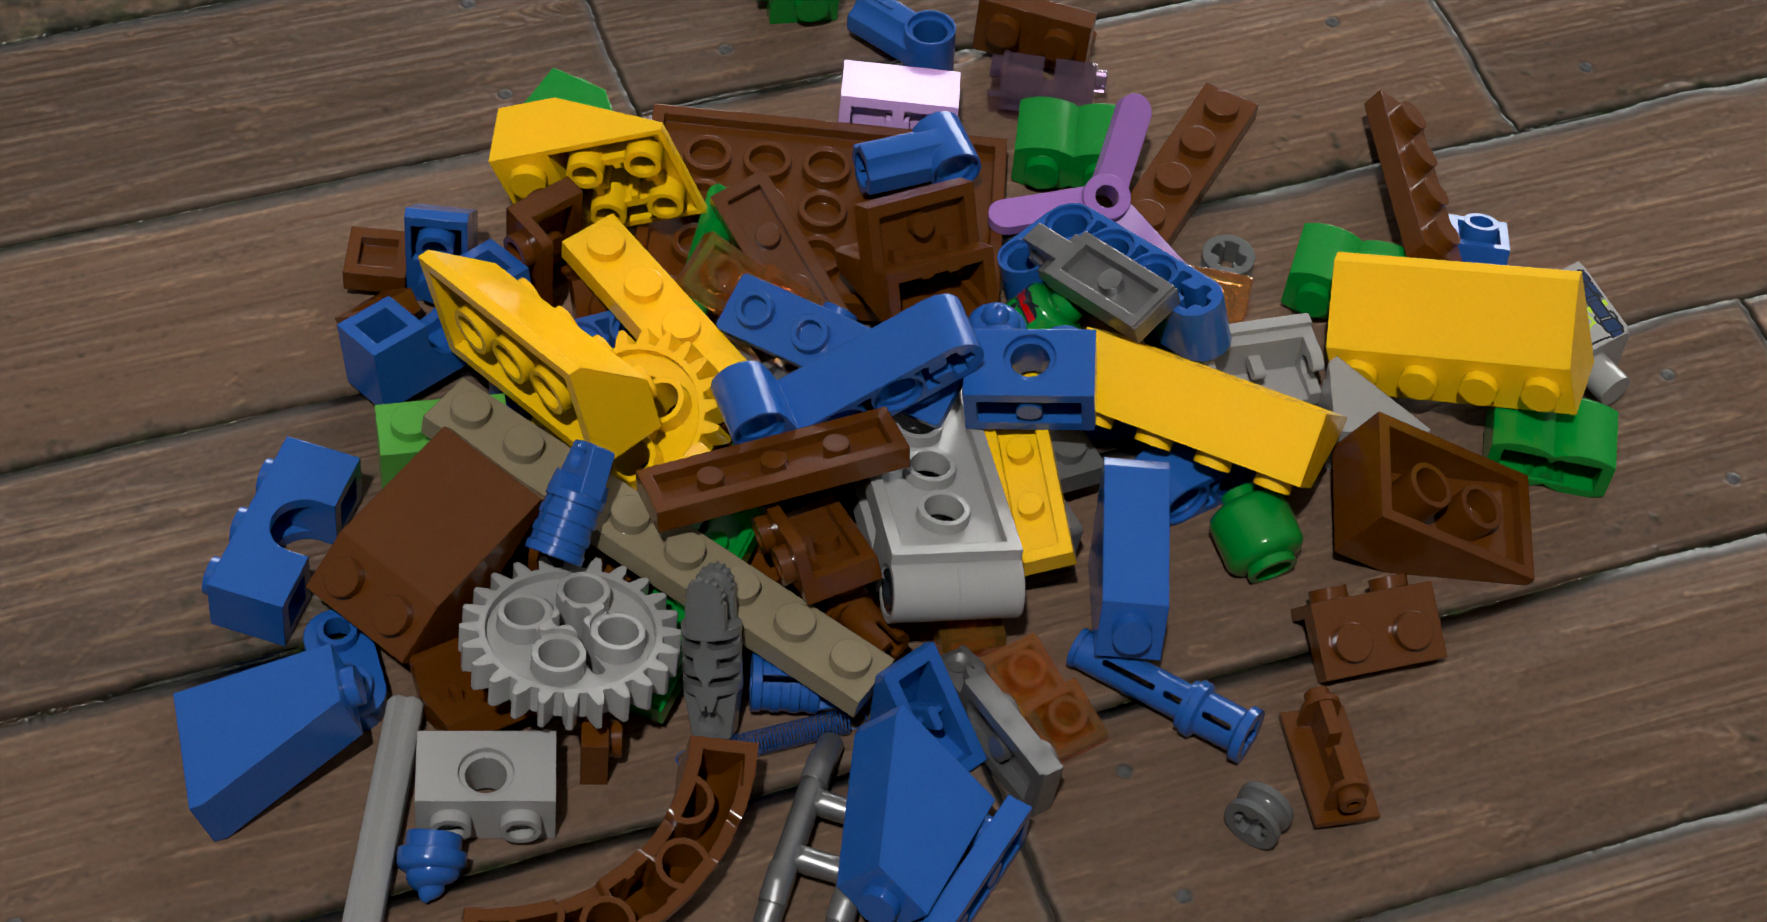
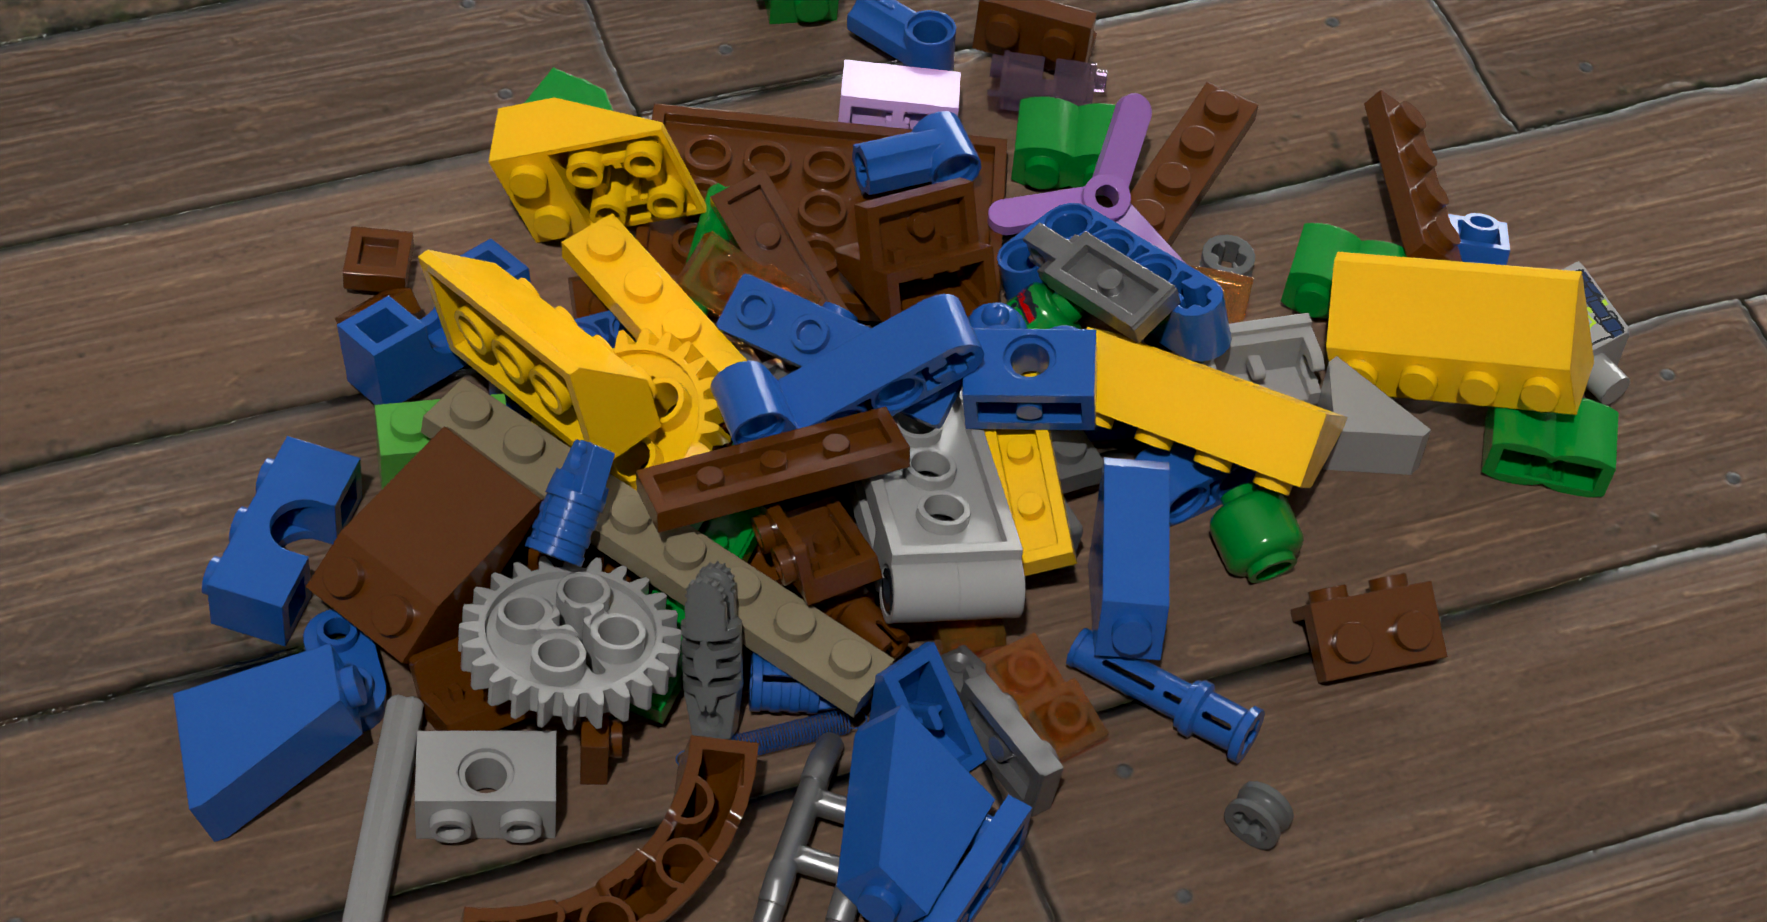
blue plate [396,829,468,903] -> none
blue slope [404,204,478,303] -> none
reddish brown bracket [503,176,583,307] -> none
reddish brown hinge [1279,686,1380,828] -> none
reddish brown slope [1332,411,1535,586] -> none

